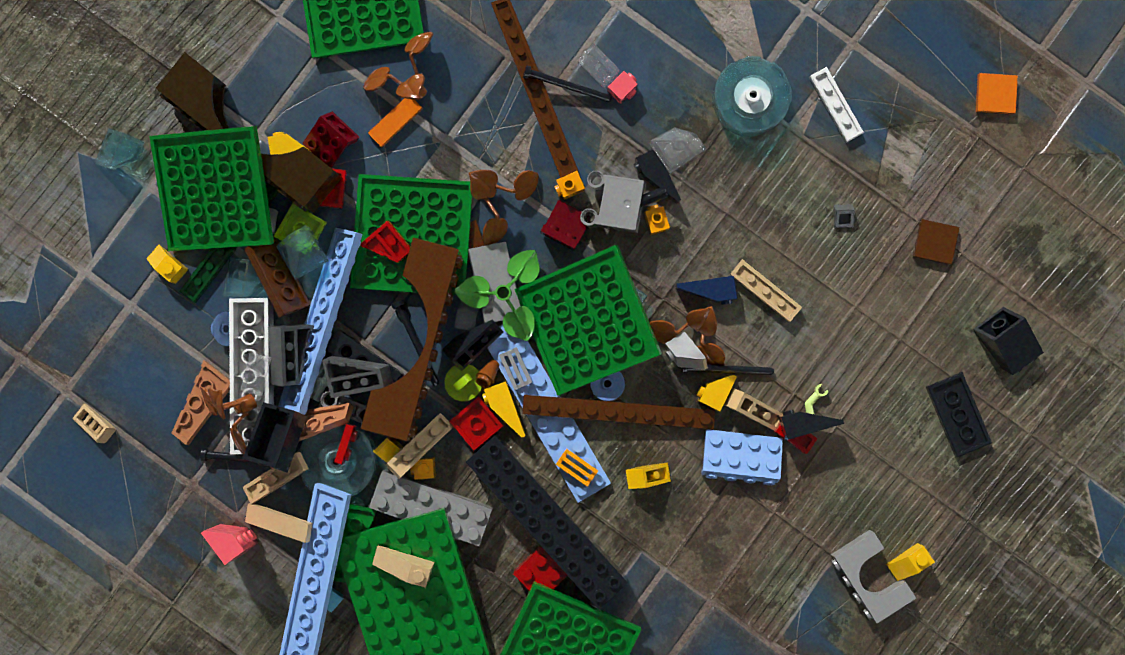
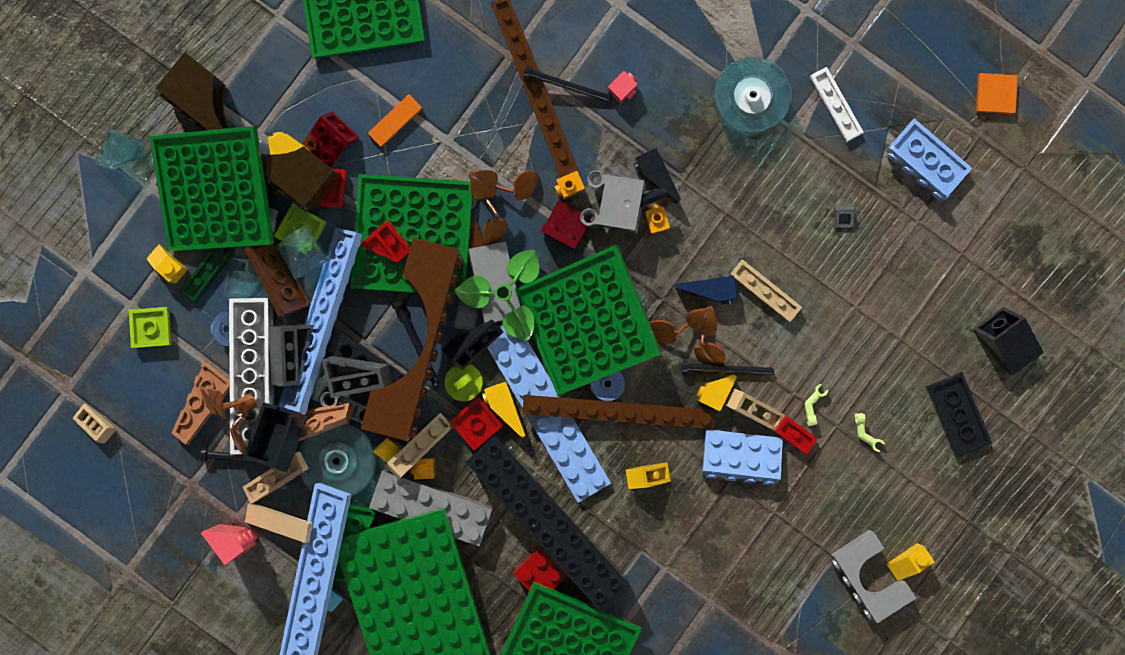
clear hinge [240,352,272,396] -> none
red plate [334,424,358,464] -> none
dark orange plant [363,32,434,100] -> none
tan slope [372,545,434,588] -> none
dark orange cone [476,359,500,388] -> none
light grey tile [499,347,532,390] -> none
light orange tile [556,448,598,487] -> none
clear hinge [578,43,620,89] -> none
clear slope [649,127,707,174] -> none
light grey slope [665,332,708,370] -> none
black slope [778,409,844,440] -> none
reddish brown tile [913,219,960,265] -> none
none -> lime plate [129,307,172,348]
none -> yellowish green arm [855,413,885,452]
none -> light blue bracket [886,119,972,200]

